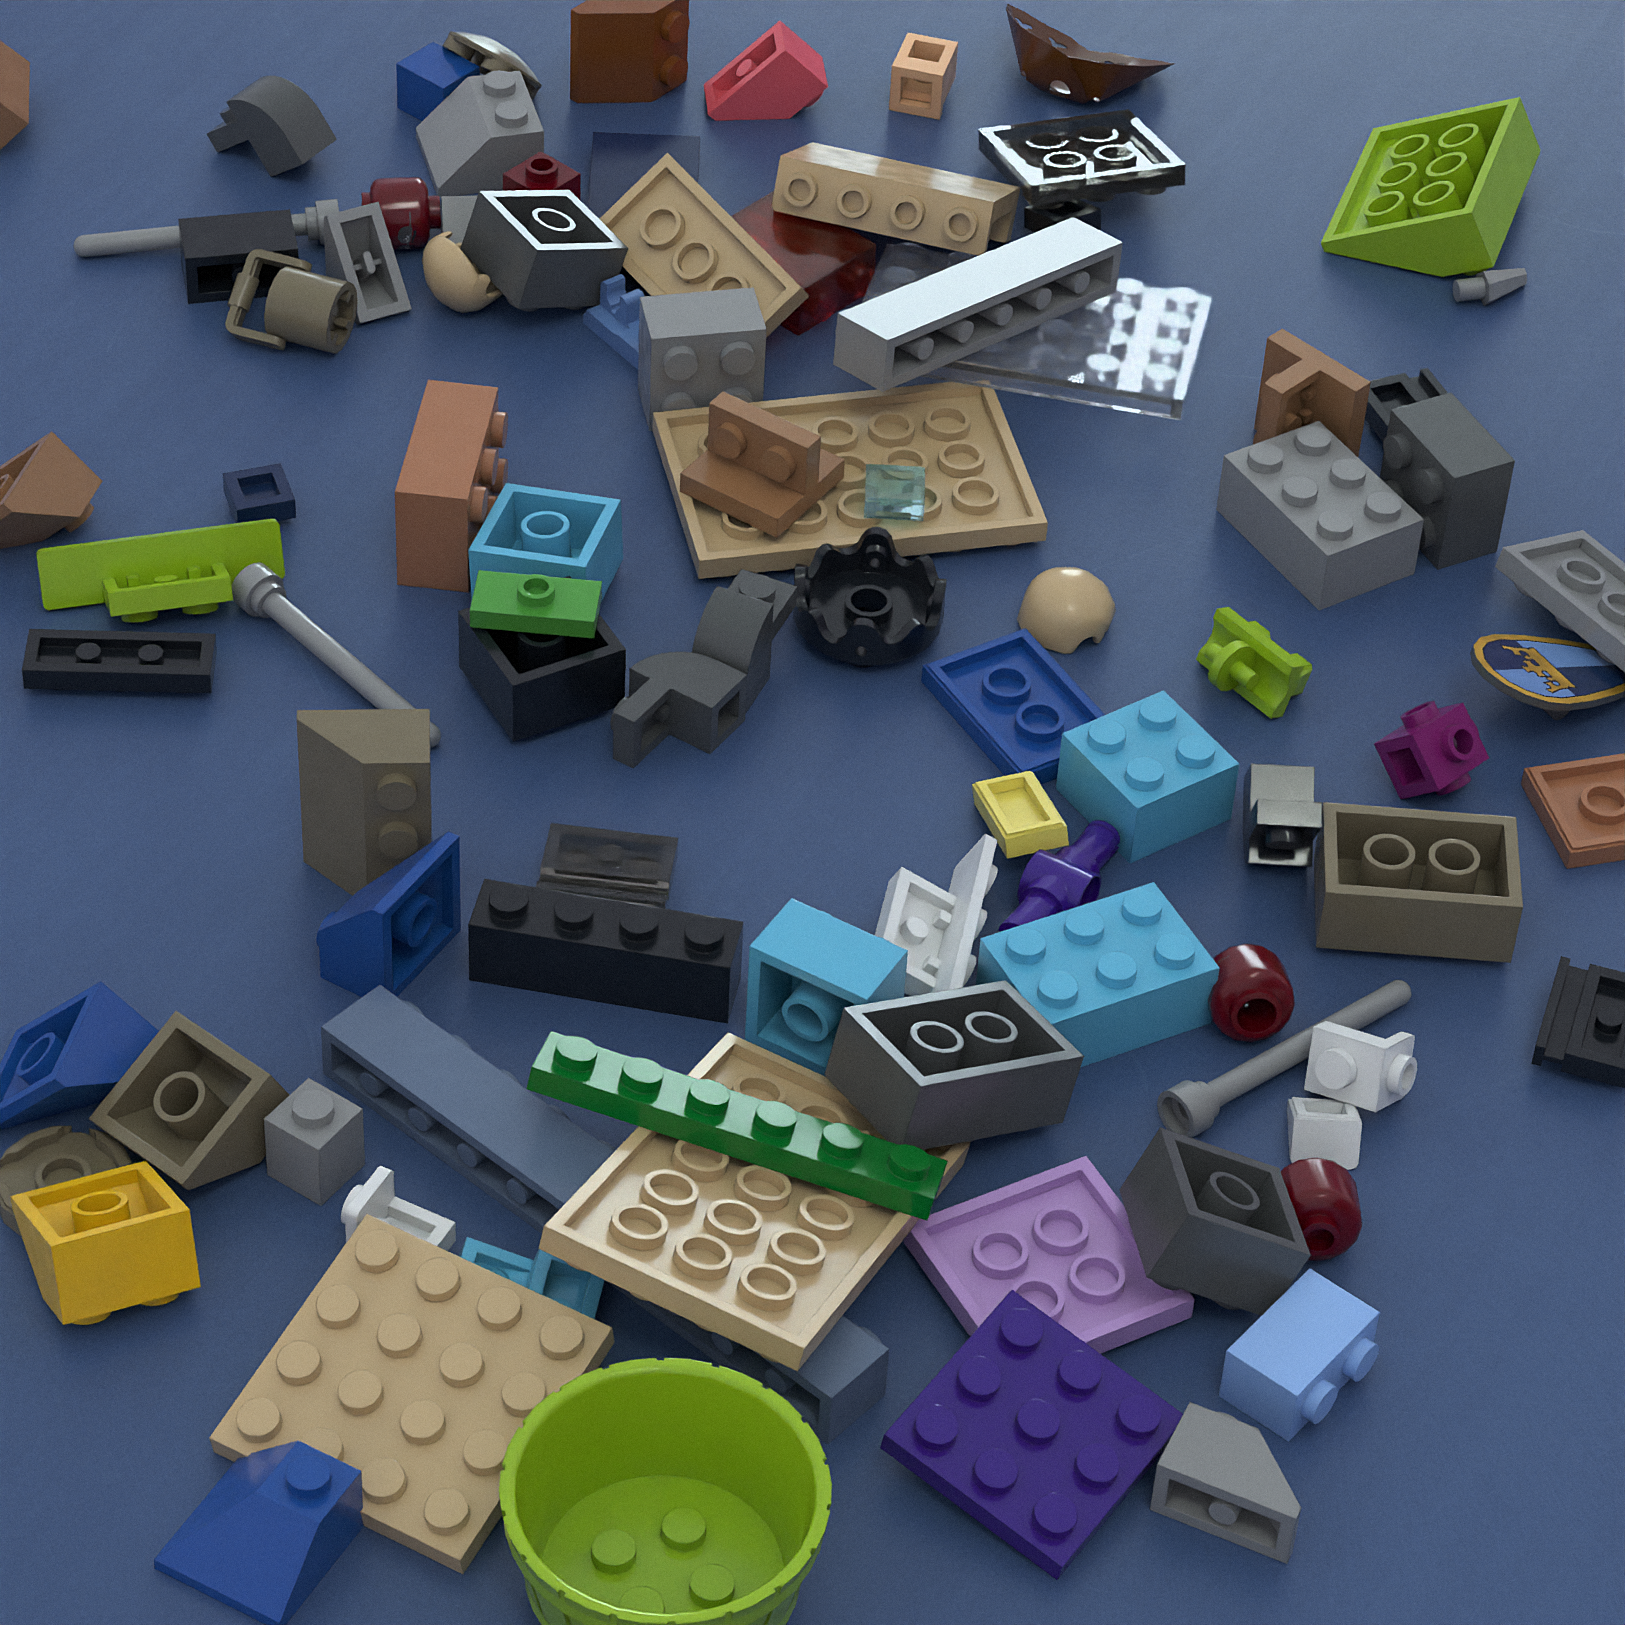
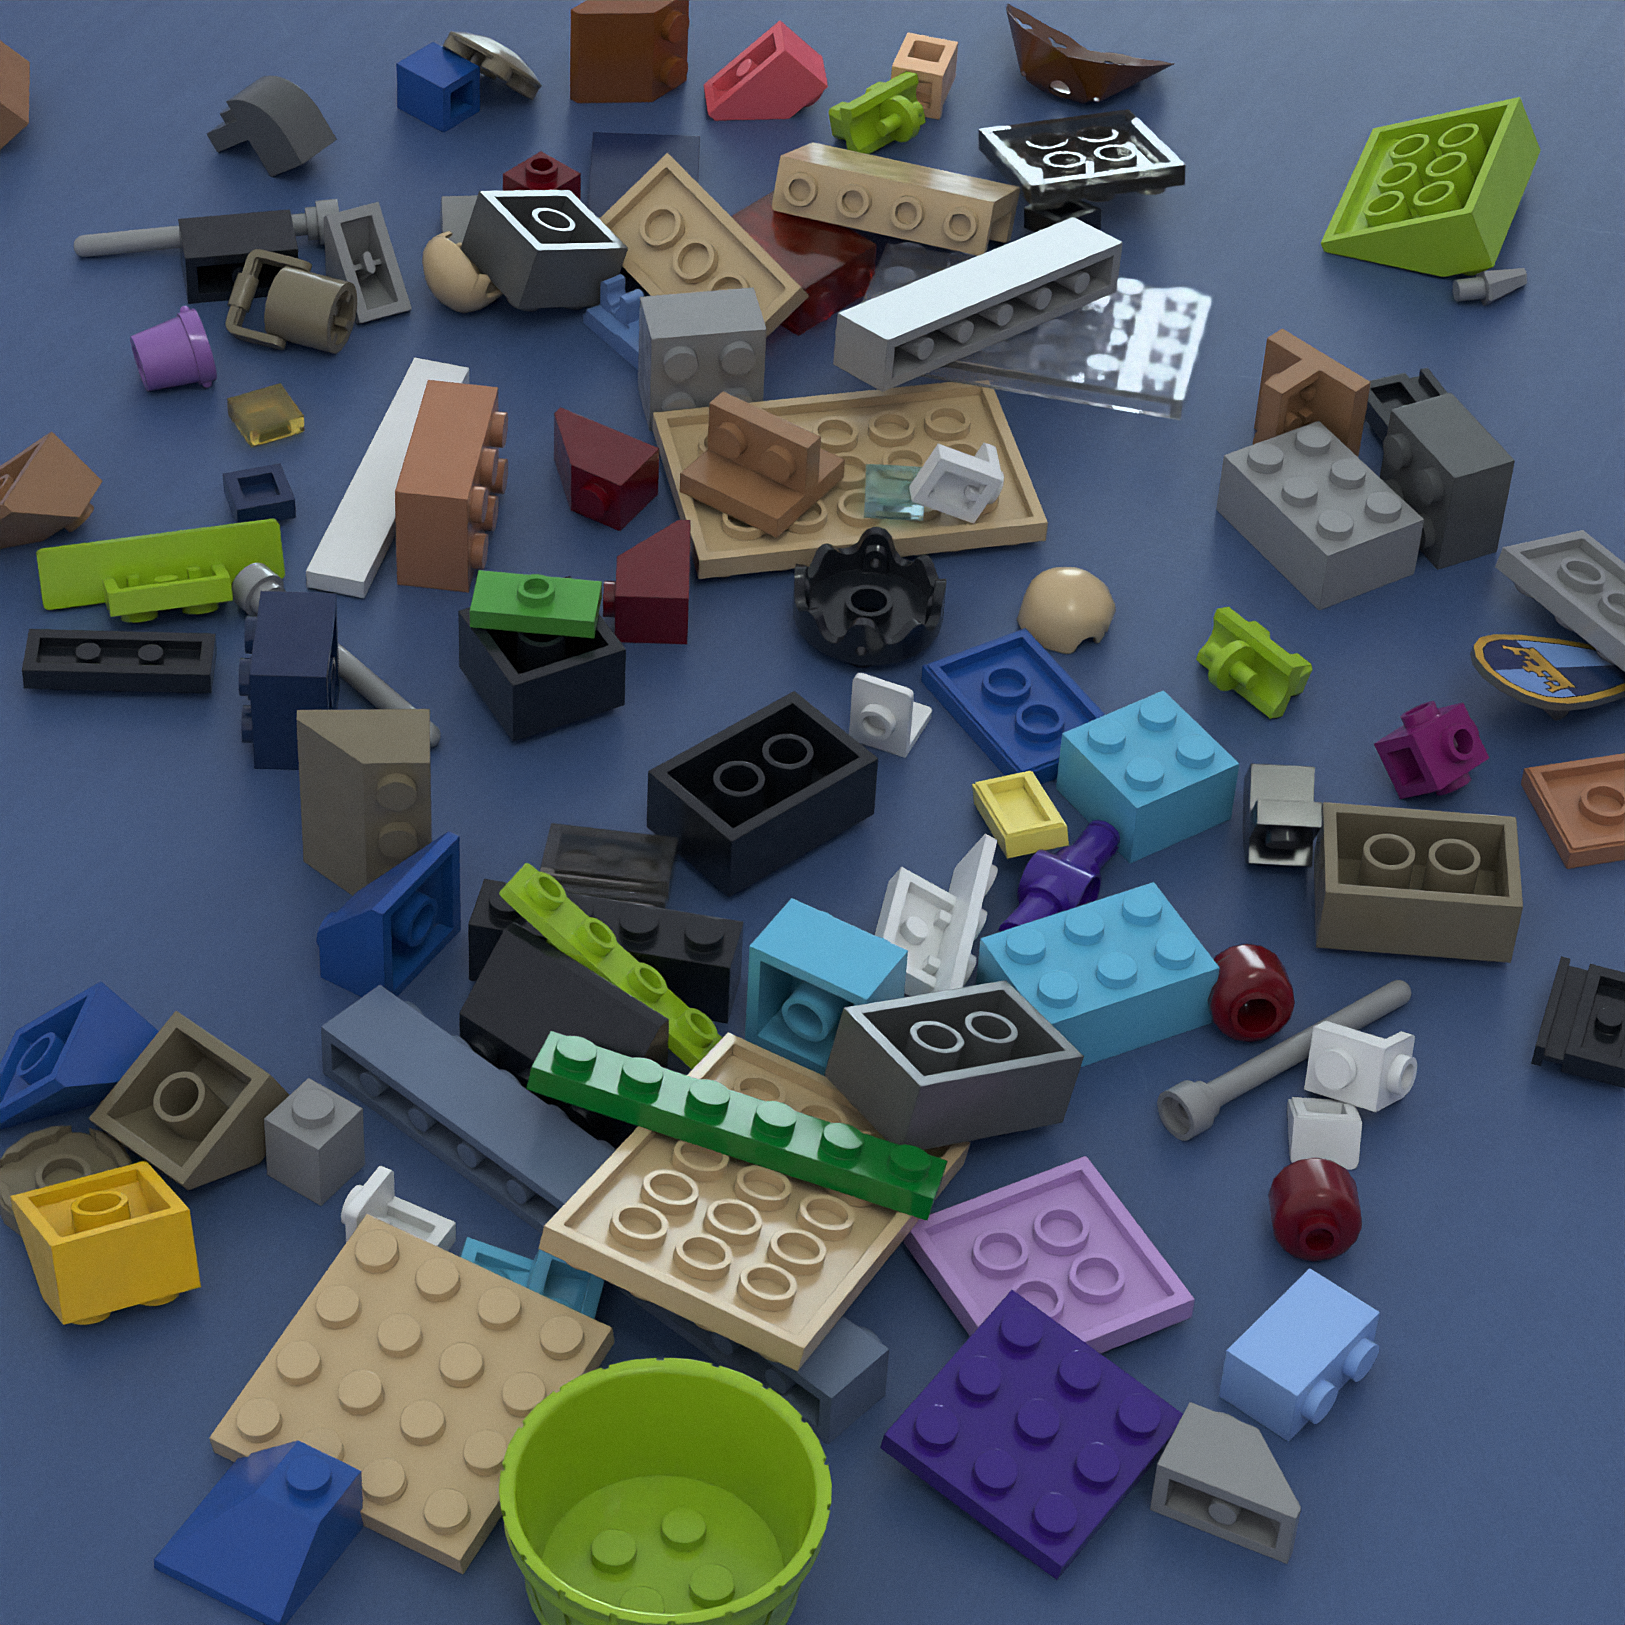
dark red head [361,177,441,249] -> none
light grey slope [416,70,544,198] -> none
medium azure brick [468,483,623,602] -> none
dark grey brick [610,652,747,768] -> none
dark grey brick [692,569,797,714] -> none
dark grey brick [1119,1127,1311,1316] -> none
none -> medium lavender piece [130,306,217,392]
none -> clear yellow tile [227,383,305,447]
none -> dark blue brick [239,591,340,770]
none -> white tile [306,358,469,598]
none -> black slope [459,922,669,1149]
none -> lime bracket [499,863,723,1069]
none -> slope [554,407,659,531]
none -> dark red slope [603,520,691,644]
none -> black brick [647,691,878,897]
none -> lime hips [828,71,926,154]
none -> white bracket [849,673,932,758]
none -> white bracket [909,443,1004,524]

